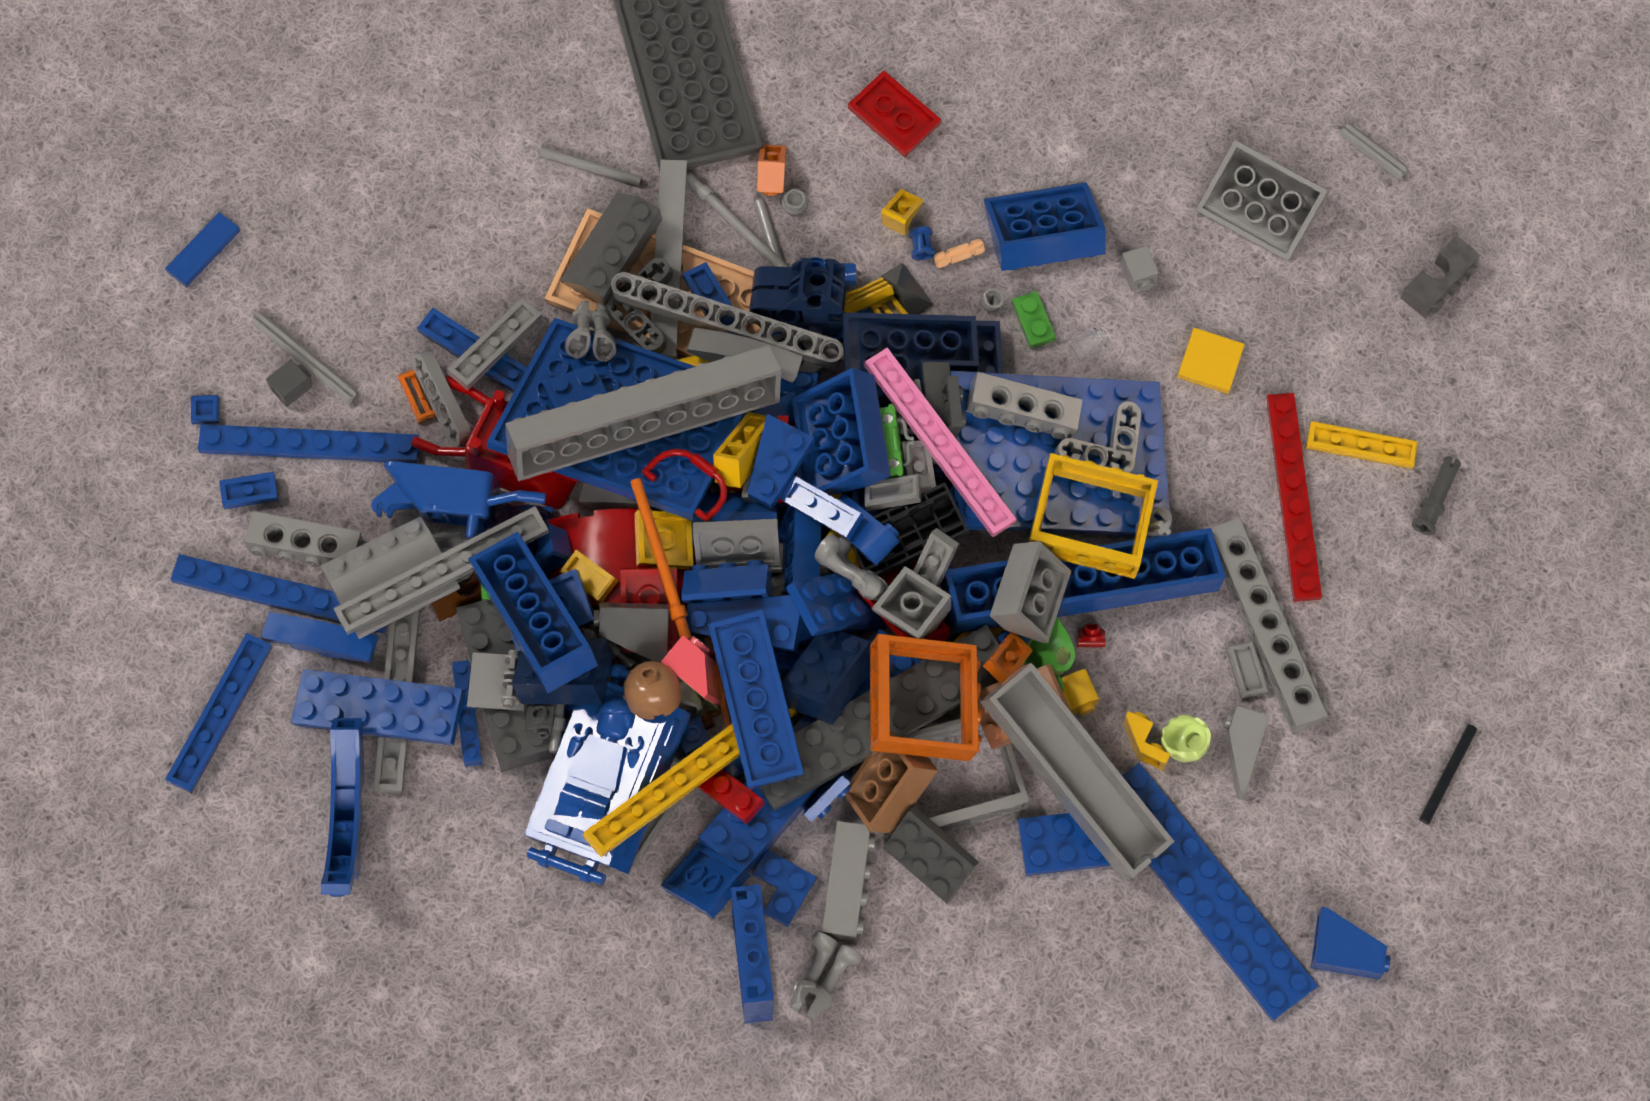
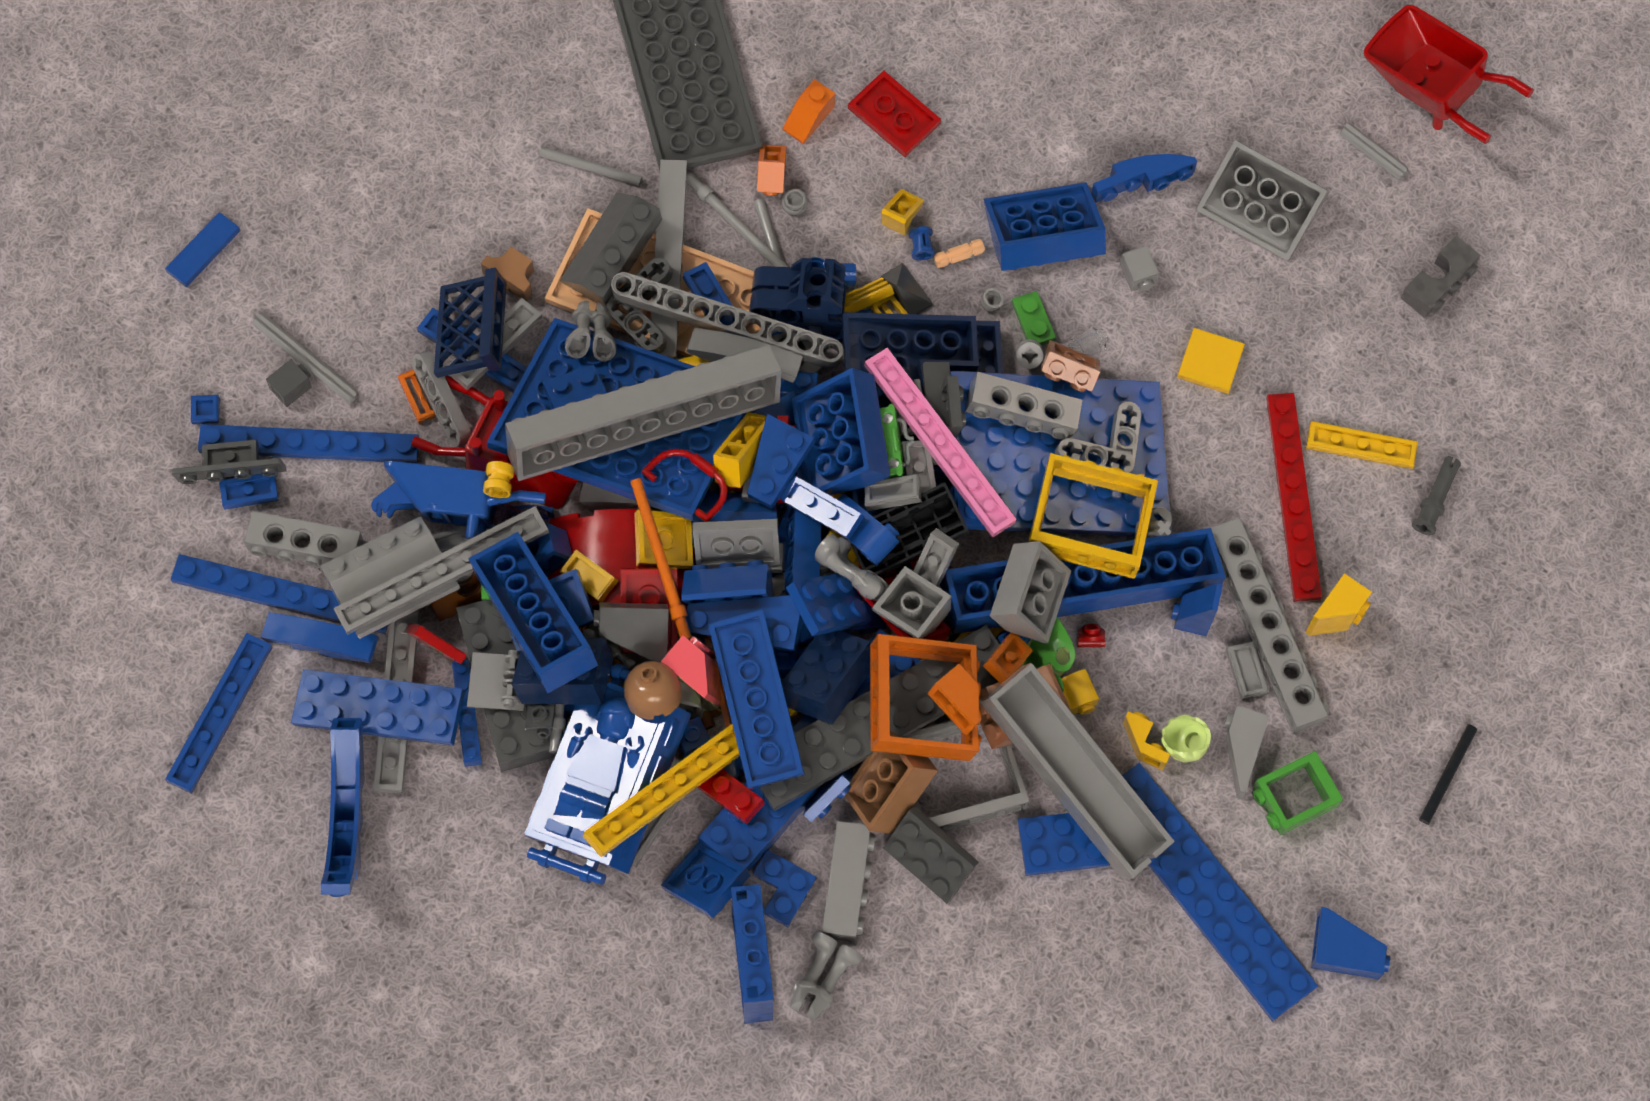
none -> dark grey bracket [172,440,287,484]
none -> red tile [404,623,466,664]
none -> dark blue fence [434,267,507,378]
none -> medium nougat brick [481,247,534,301]
none -> yellow wheel [483,461,515,498]
none -> orange slope [782,79,835,144]
none -> orange slope [927,664,979,736]
none -> light grey wheel [1016,339,1043,369]
none -> nougat plate [1041,340,1100,392]
none -> blue slope [1091,154,1197,203]
none -> blue slope [1171,583,1223,636]
none -> bright green window [1252,751,1343,836]
none -> yellow slope [1305,573,1372,636]
none -> red piece [1363,5,1534,144]

